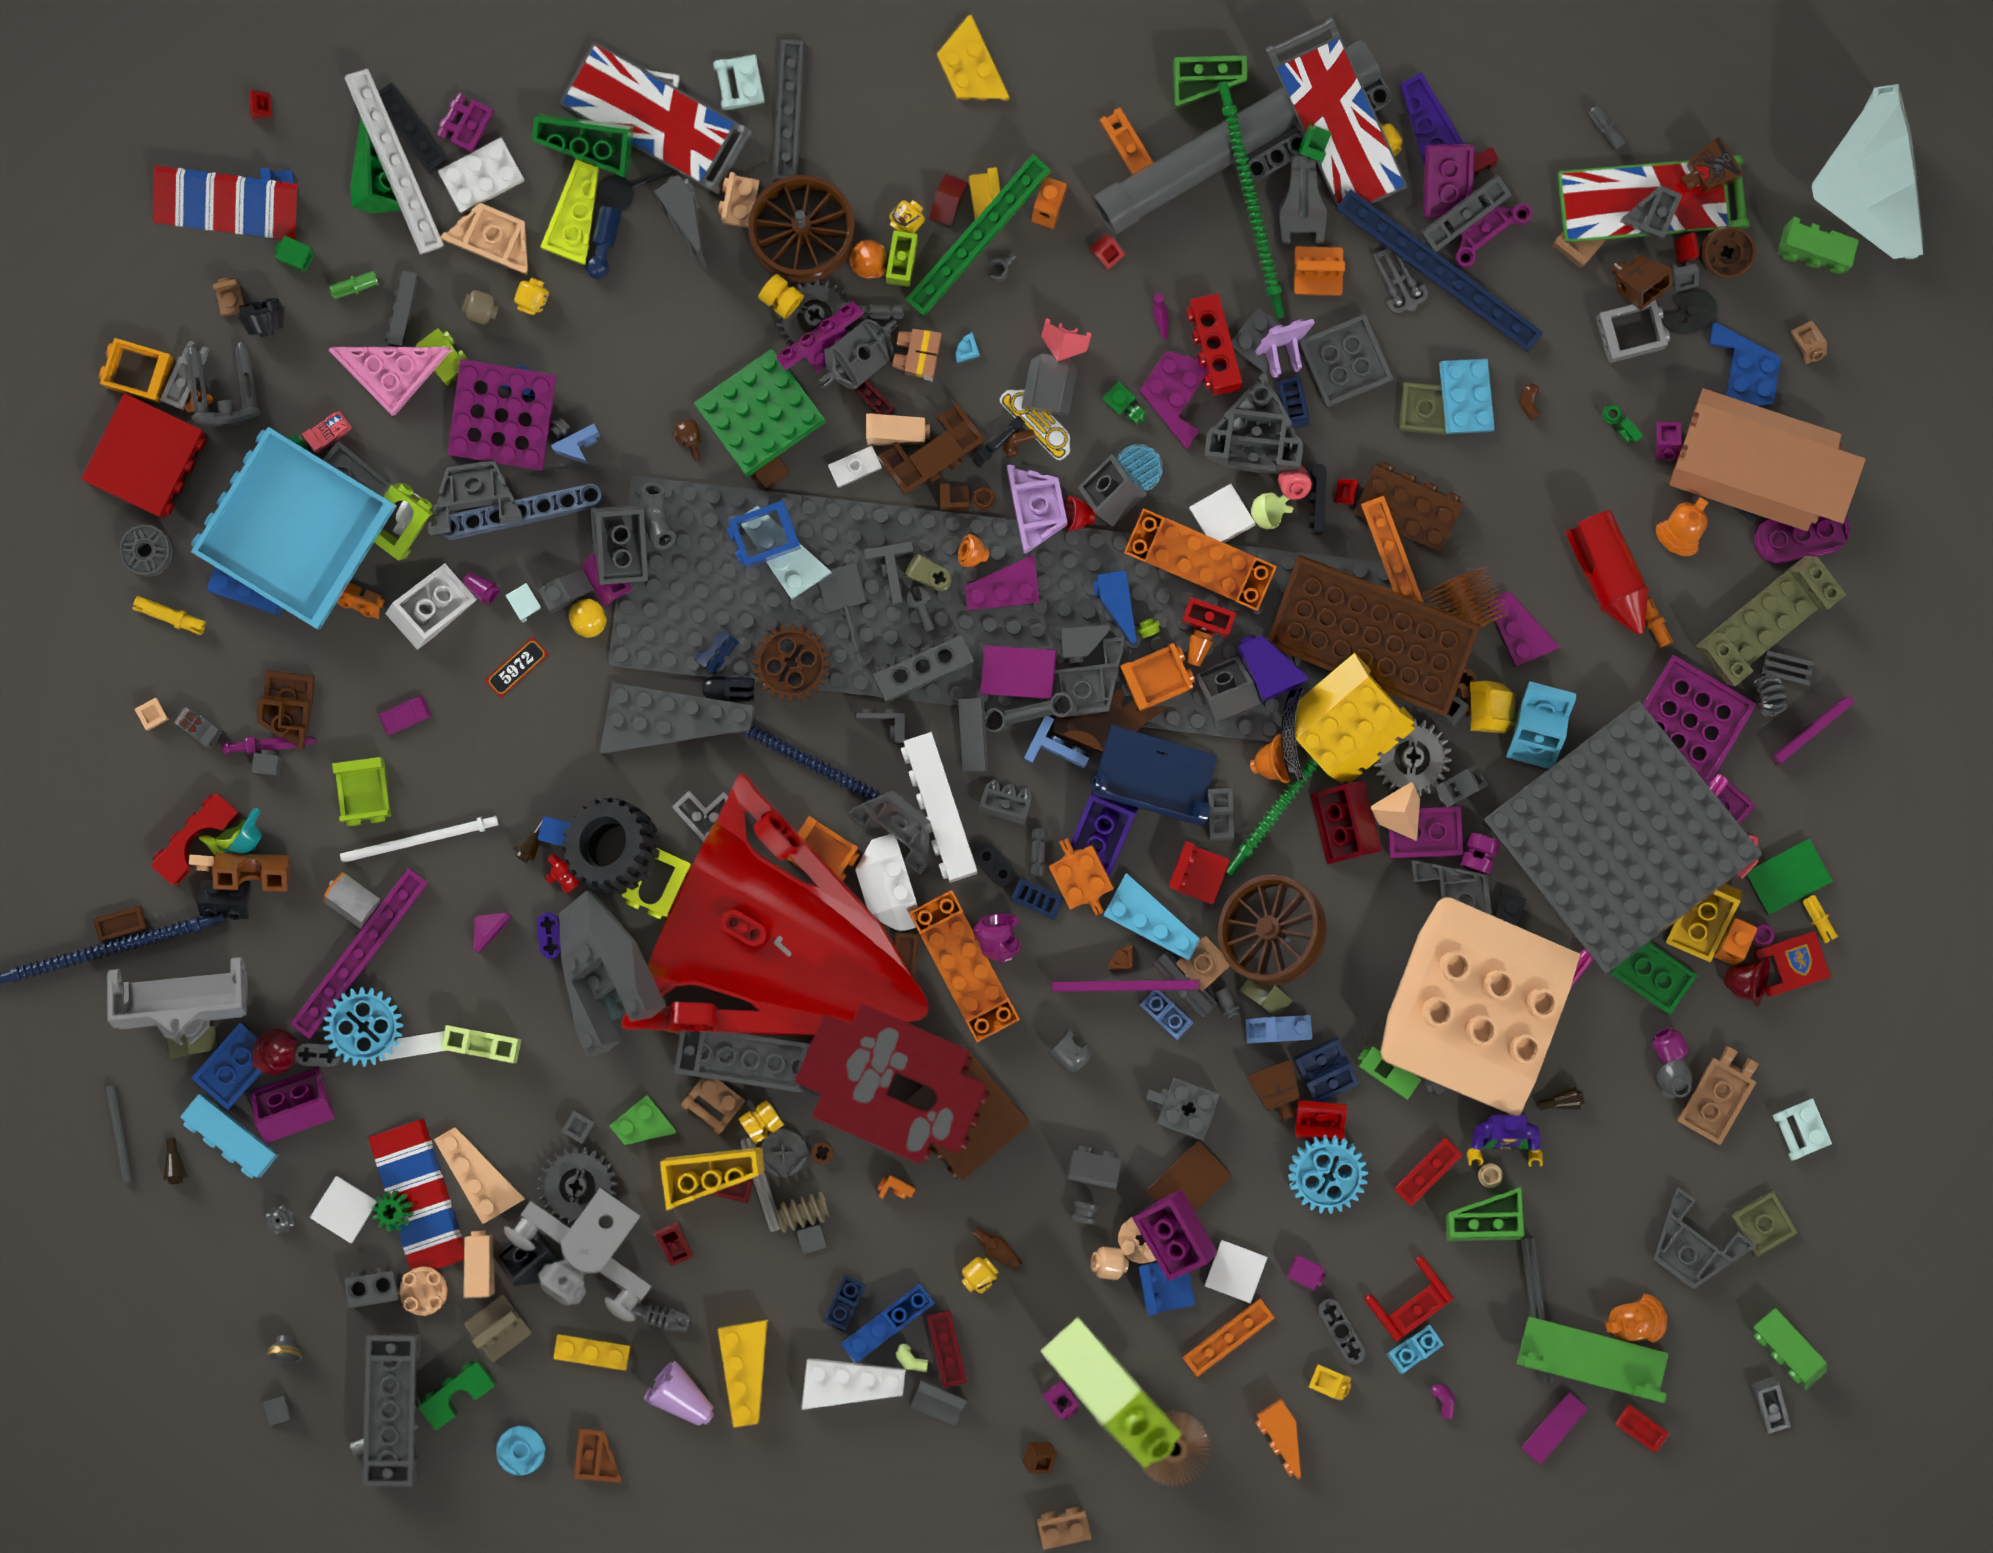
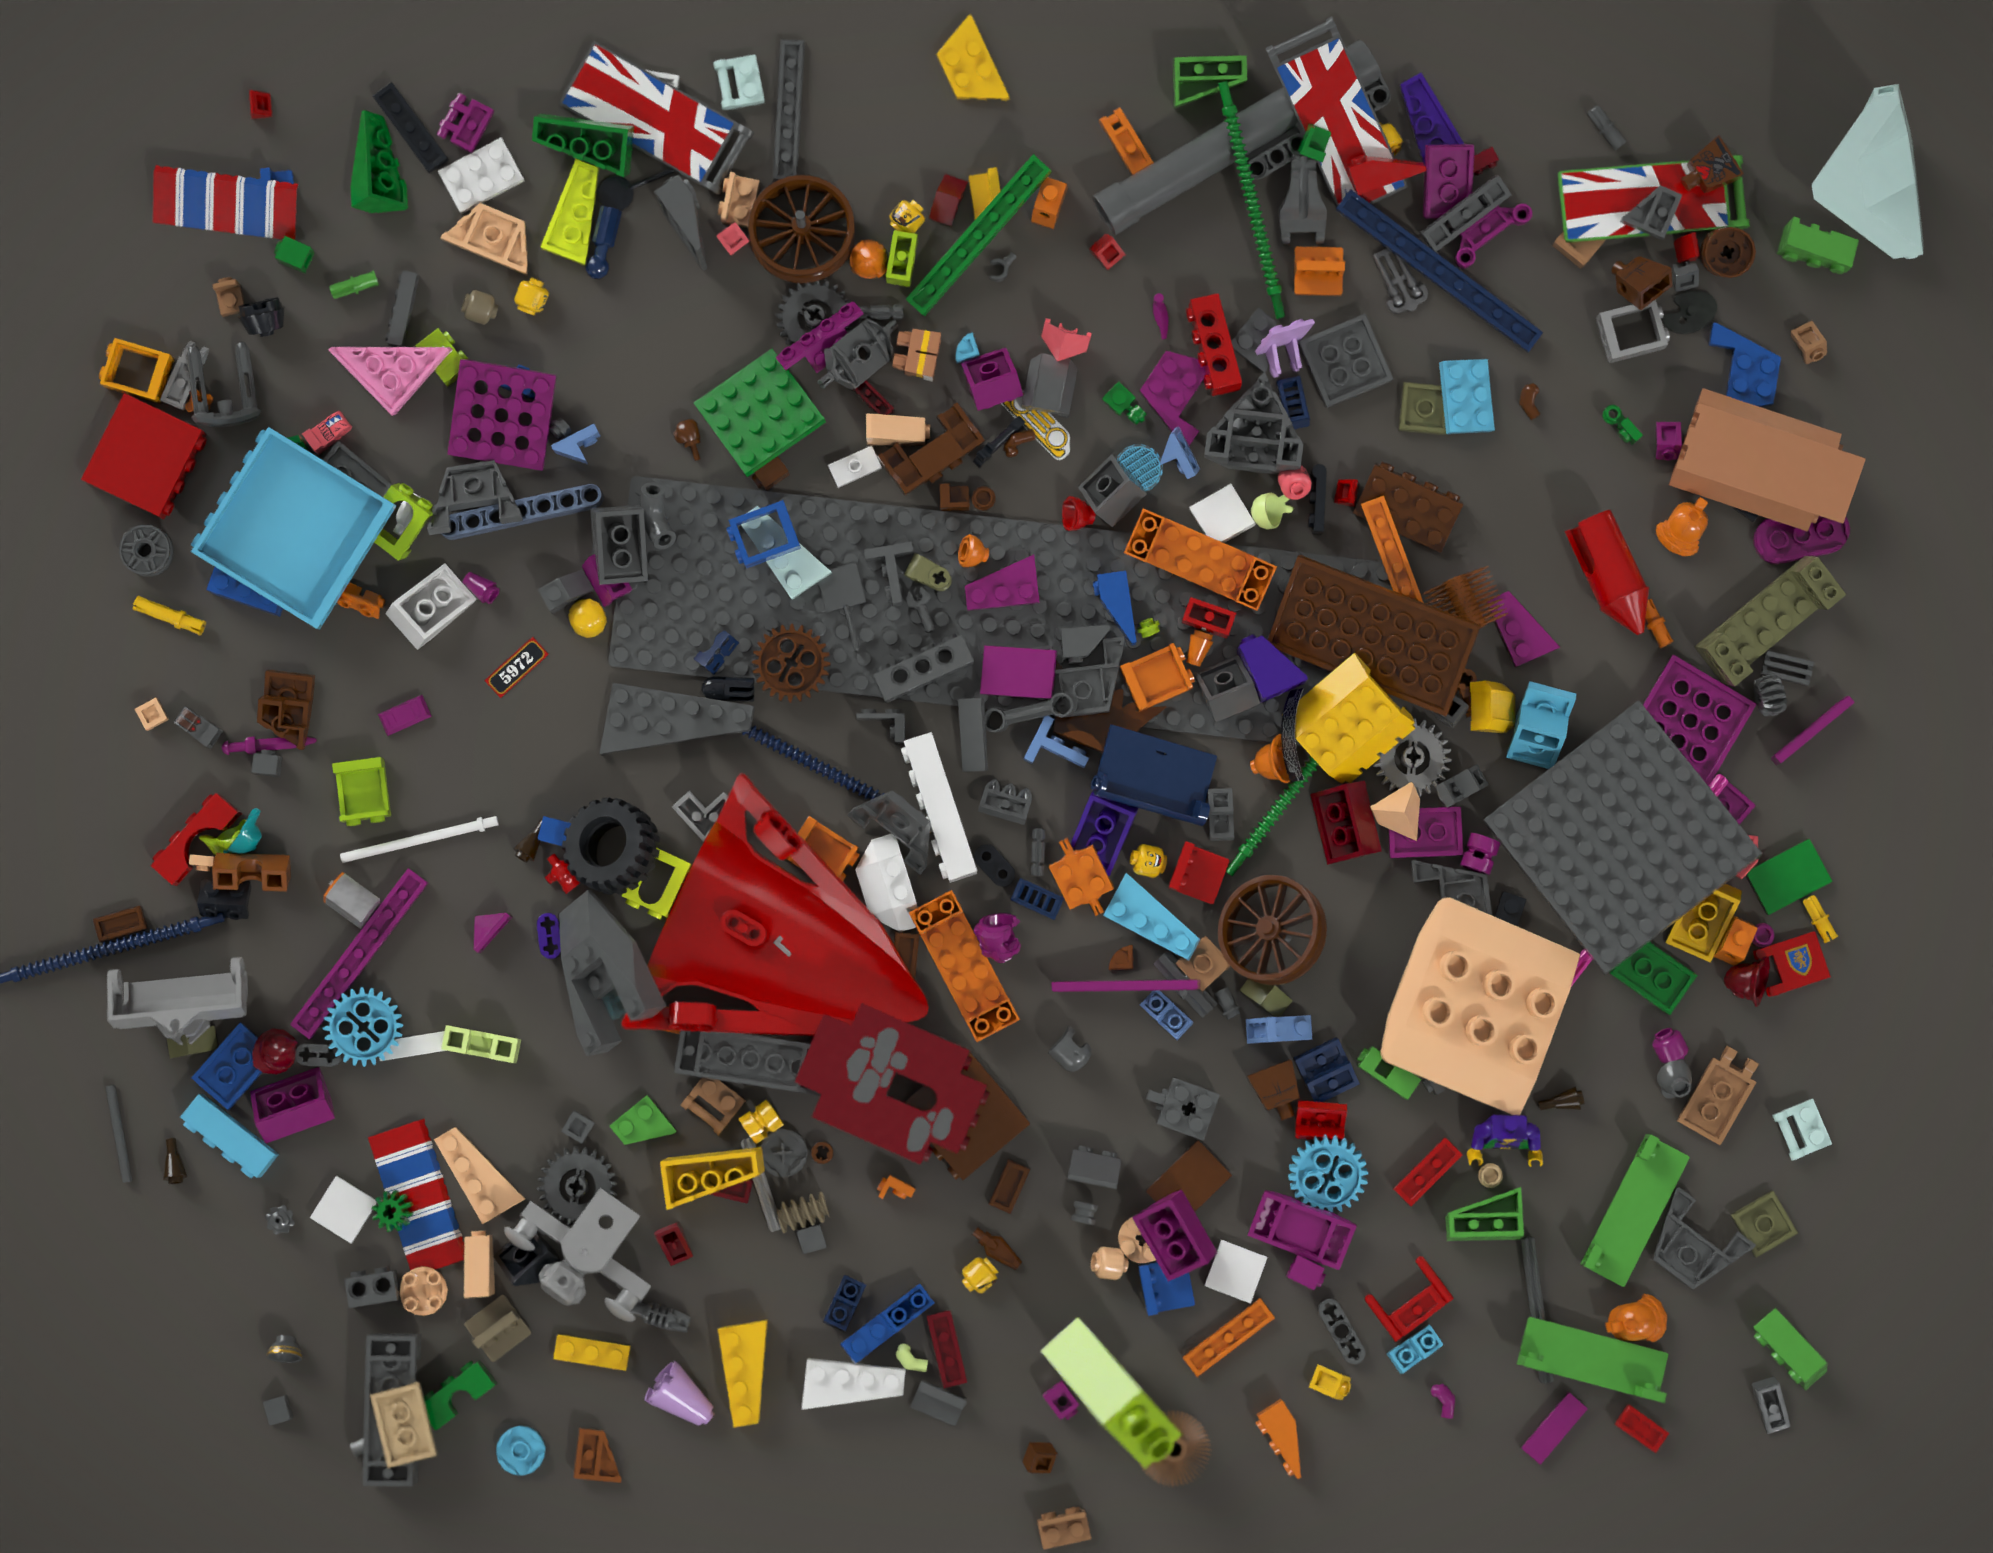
white tile [344,68,444,255] -> none
light aqua panel [505,583,541,622] -> none
yellow wheel [758,274,804,319] -> none
lavender wing [1007,465,1067,553] -> none
none -> tan tile [370,1382,437,1468]
none -> coral plate [716,221,750,255]
none -> magenta slope [960,347,1023,411]
none -> reddish brown tile [989,1159,1030,1214]
none -> yellow head [1129,844,1167,878]
none -> medium blue slope [1160,426,1200,479]
none -> magenta slope [1247,1190,1357,1270]
none -> red slope [1347,155,1427,195]
none -> bright green bracket [1580,1134,1689,1287]

